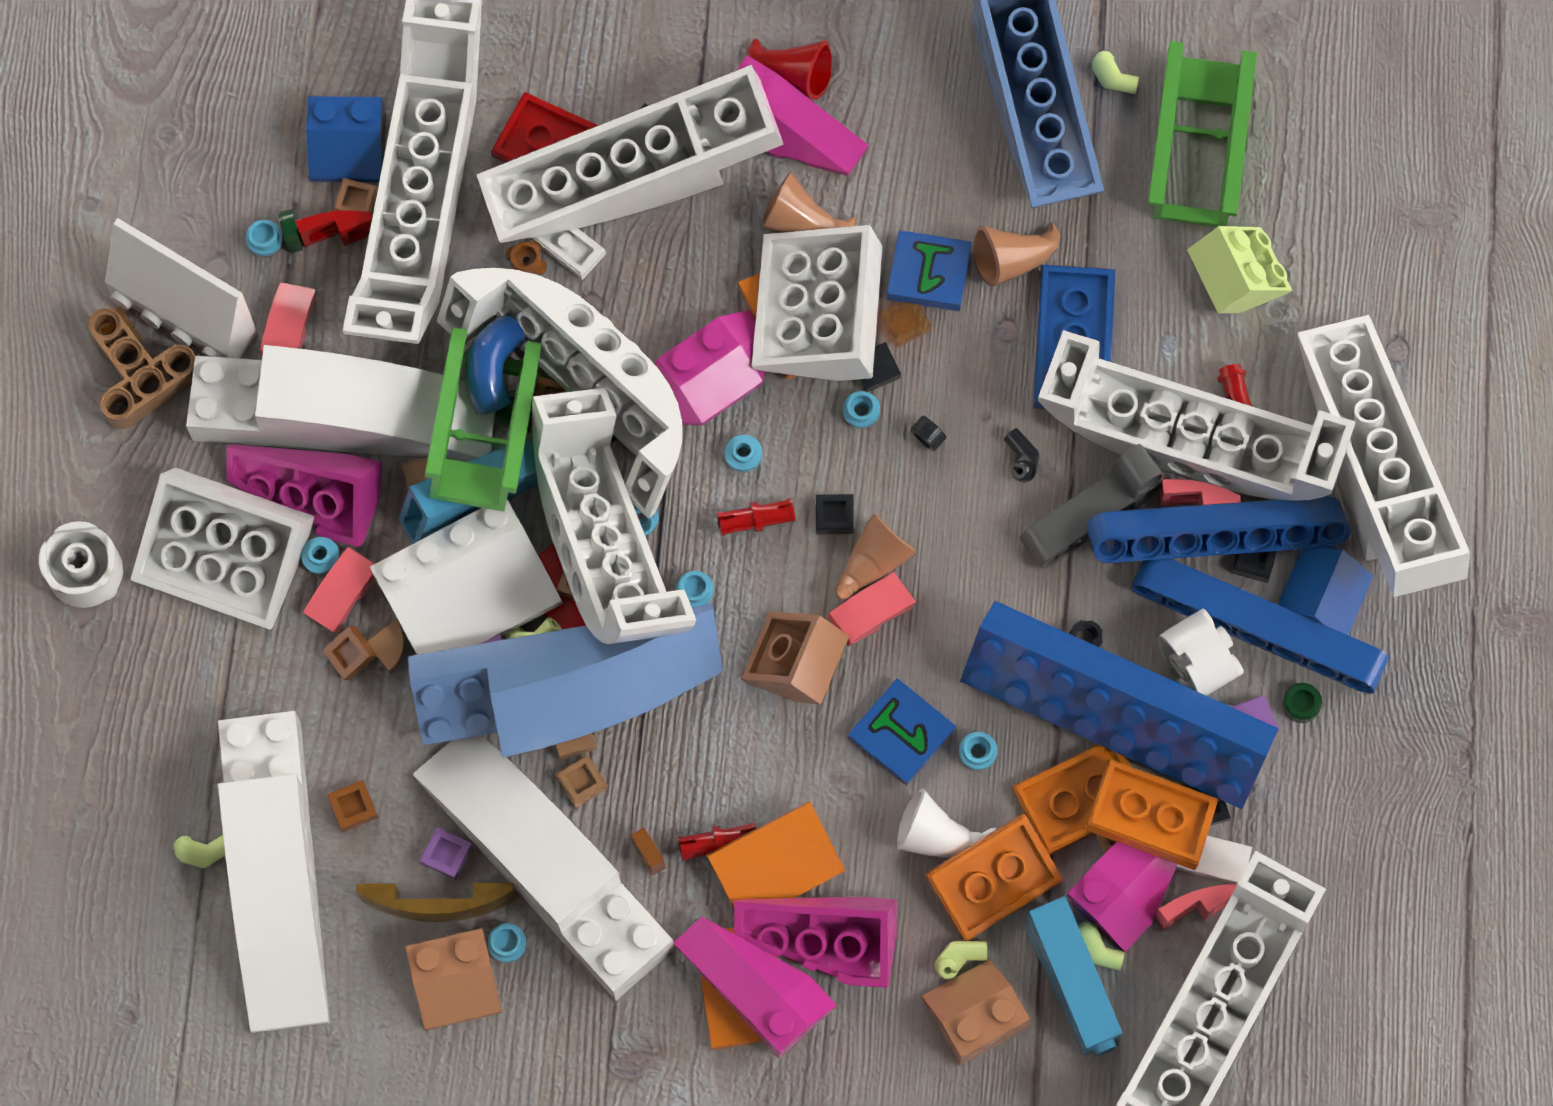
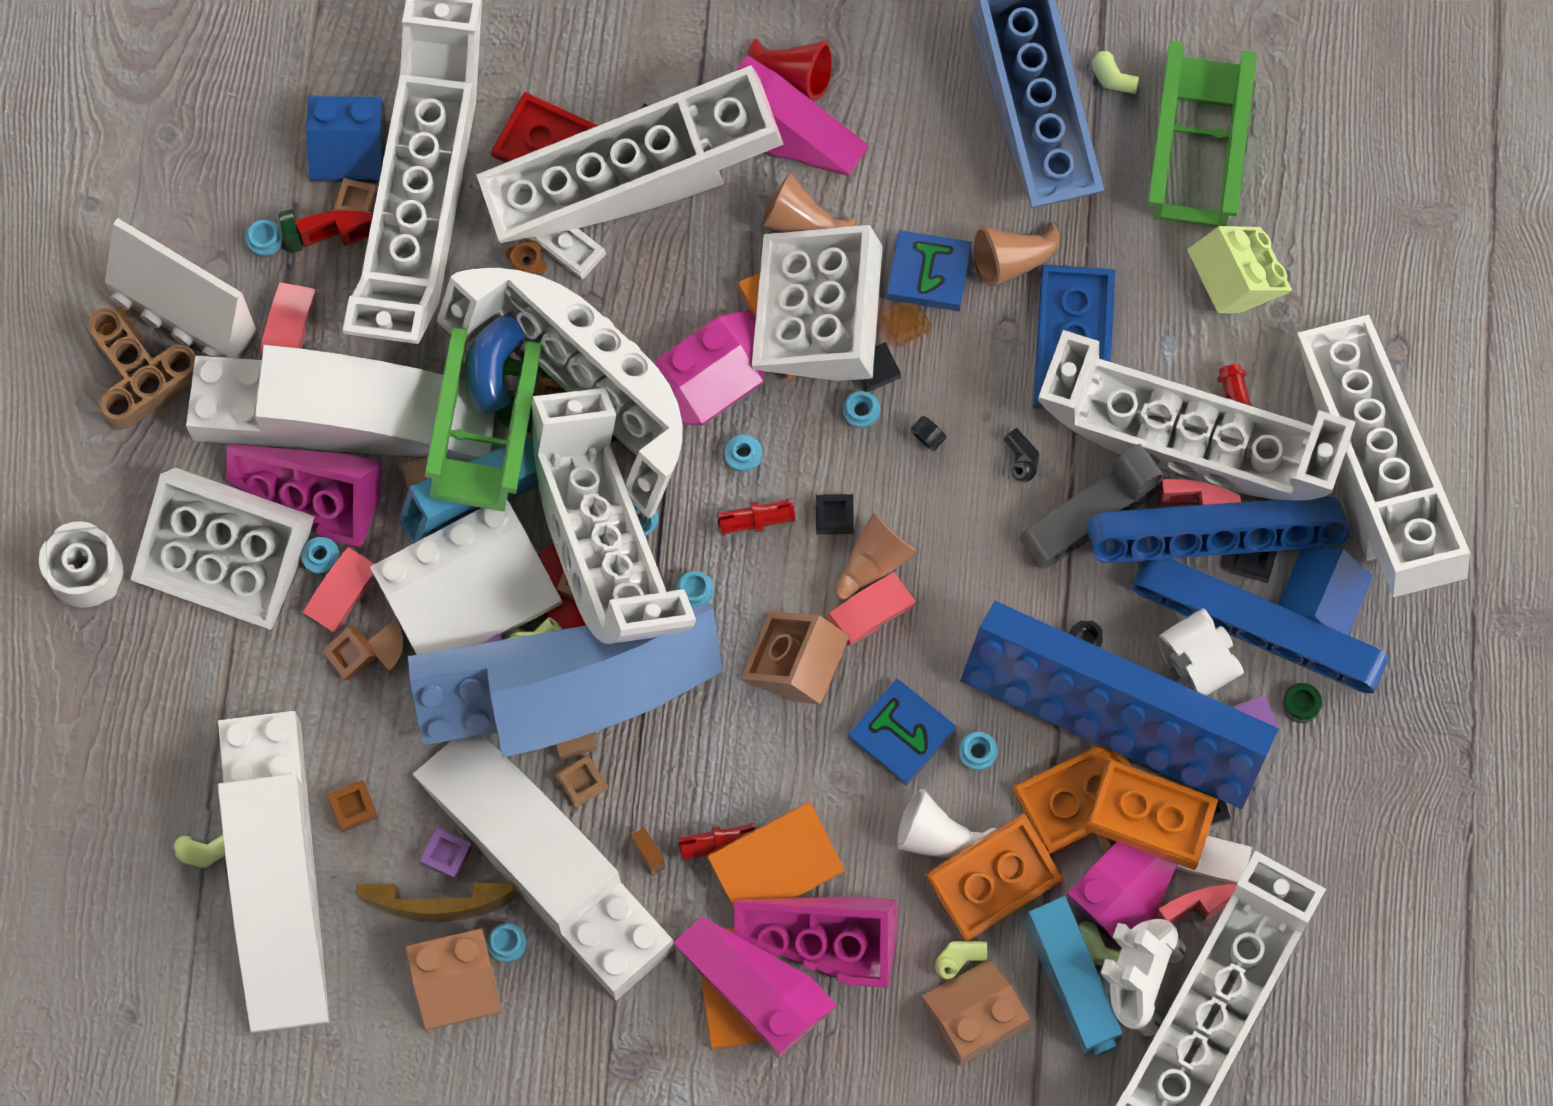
none -> white connector [1100,919,1186,1036]

